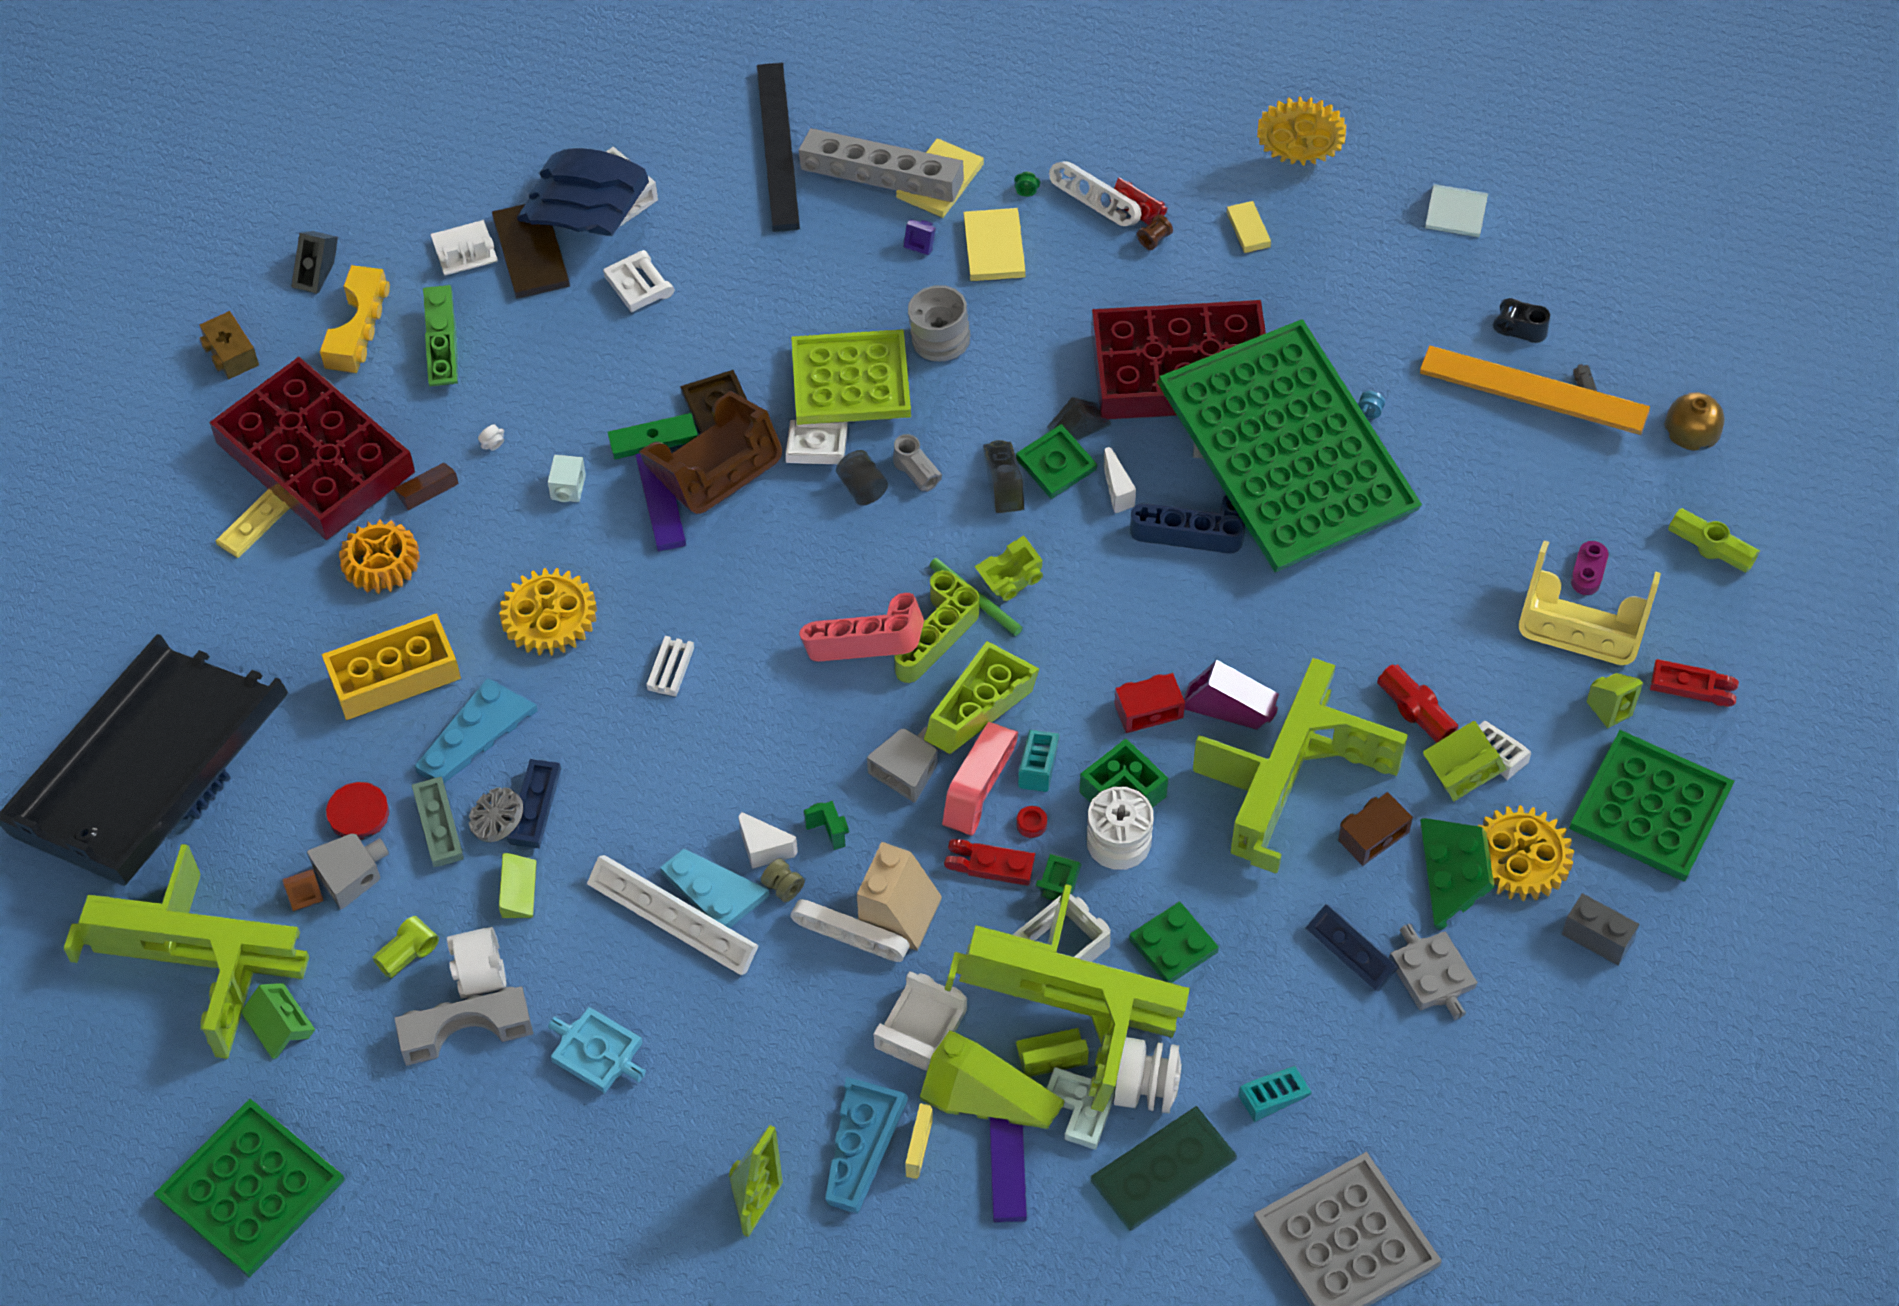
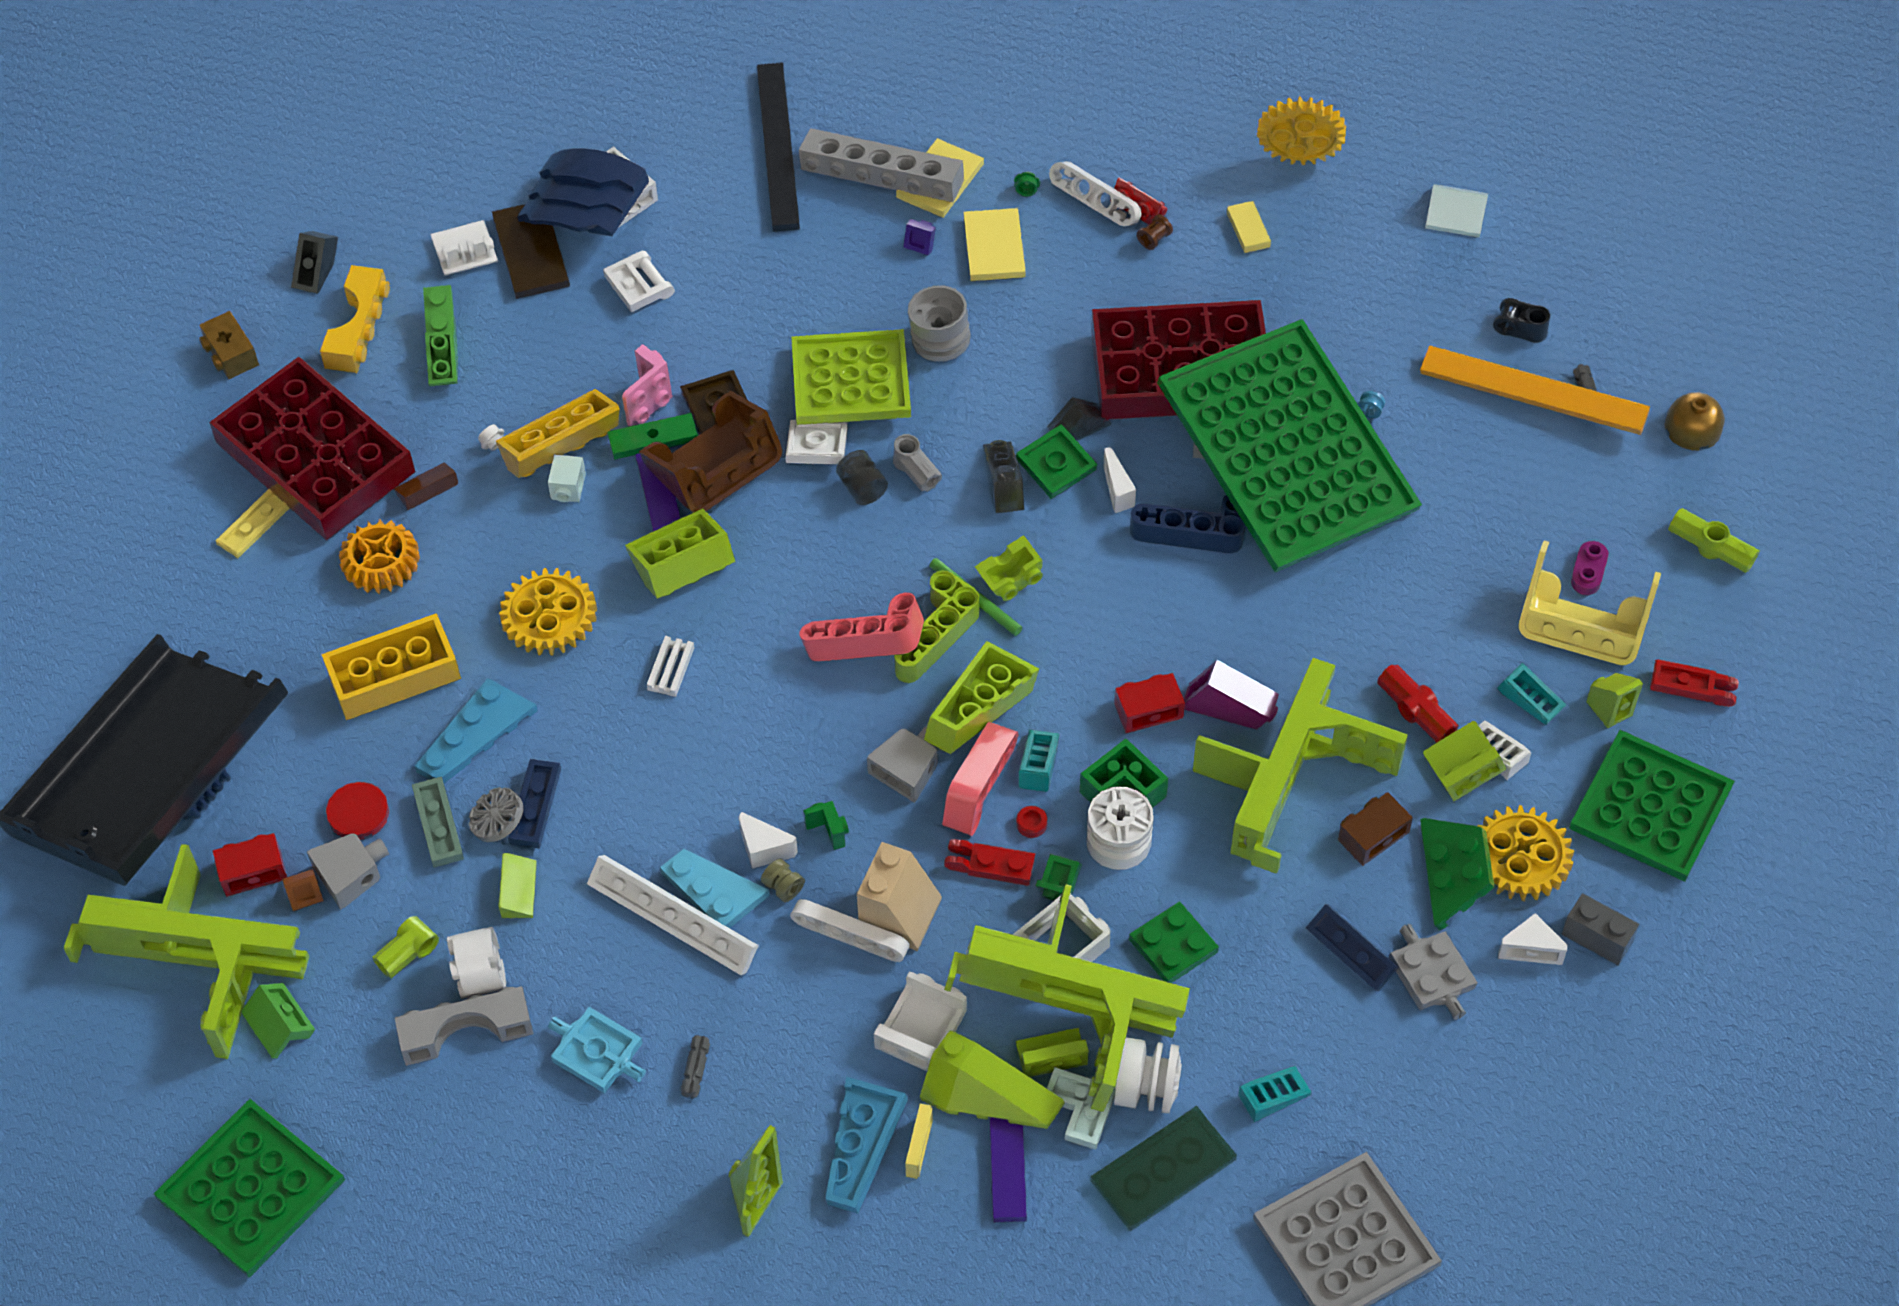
none -> red brick [212,833,287,897]
none -> yellow slope [496,389,620,478]
none -> bright pink bracket [622,344,672,427]
none -> lime slope [625,509,736,599]
none -> dark grey axle [681,1035,710,1098]
none -> teal slope [1497,663,1566,725]
none -> white slope [1498,913,1567,965]

